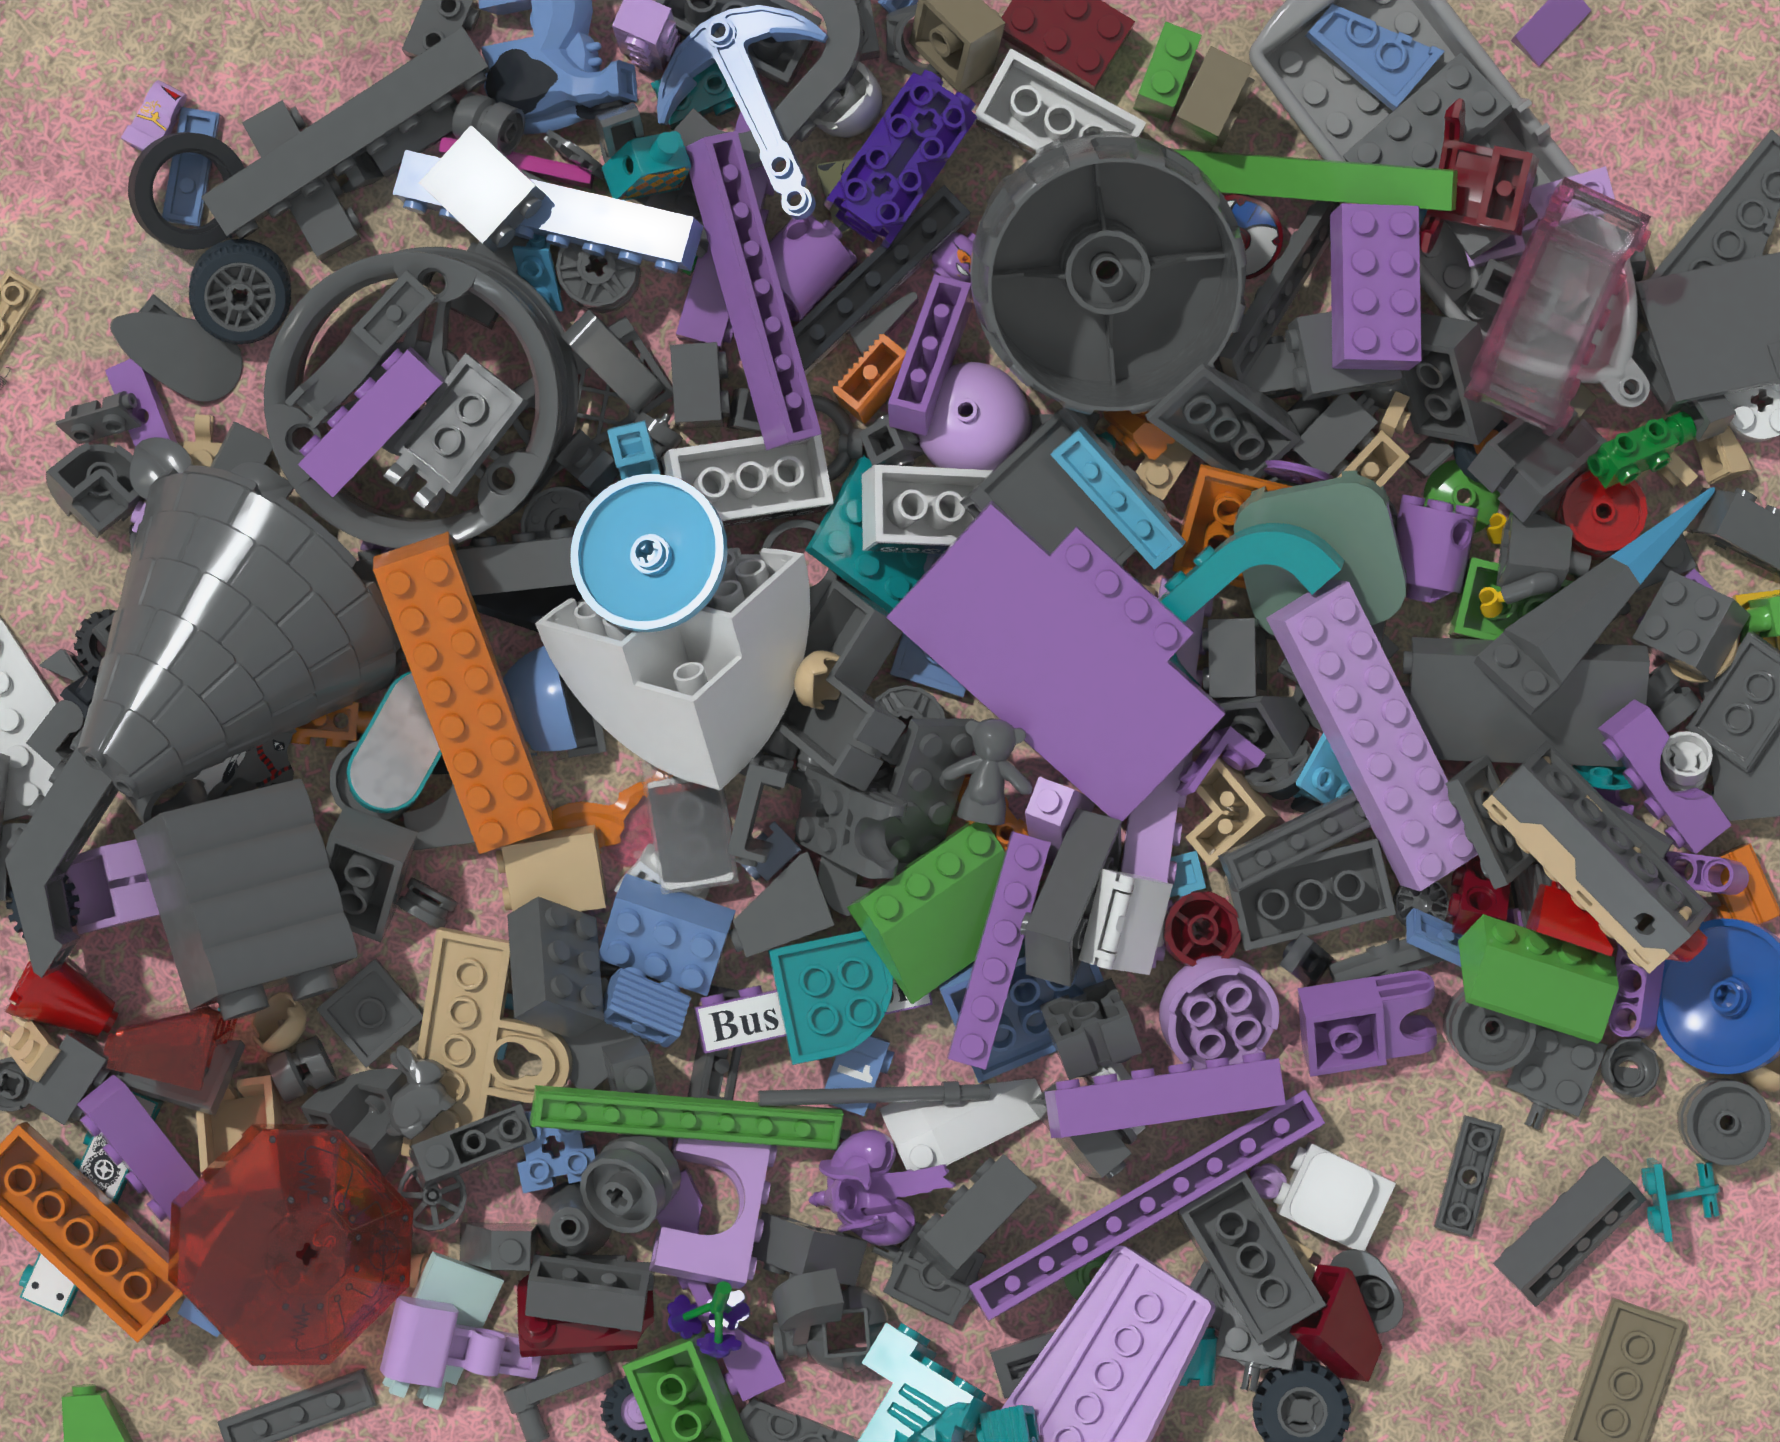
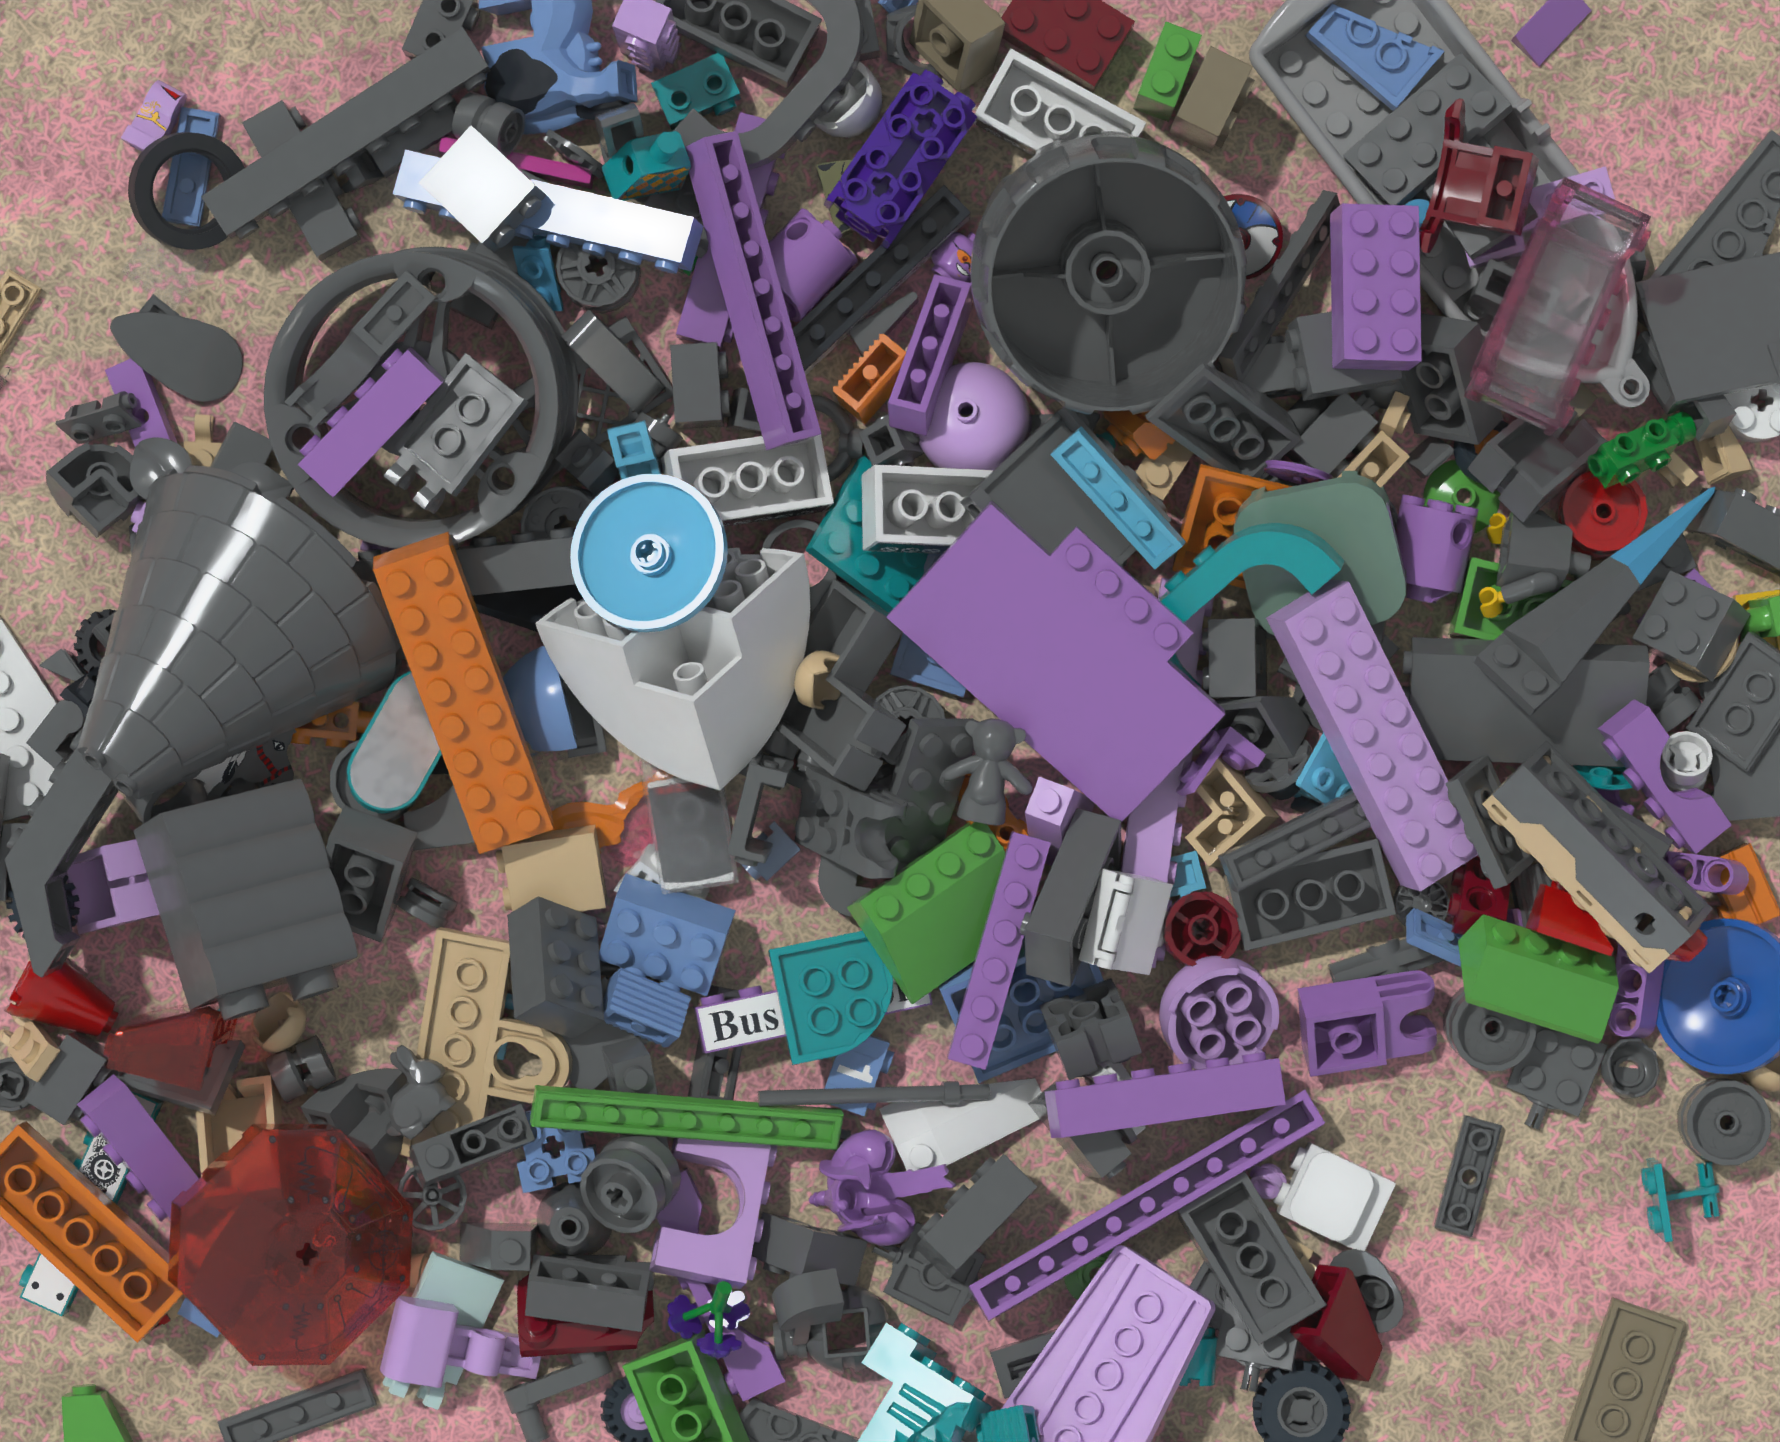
wheel [189,239,291,345] -> none
dark grey plate [316,958,423,1068] -> none
piece [657,5,828,220] -> none
dark grey slope [729,852,835,958] -> none
bright green tile [1170,148,1458,211] -> none
black plate [1280,933,1334,987] -> none
dark grey brick [1493,1156,1647,1307] -> none

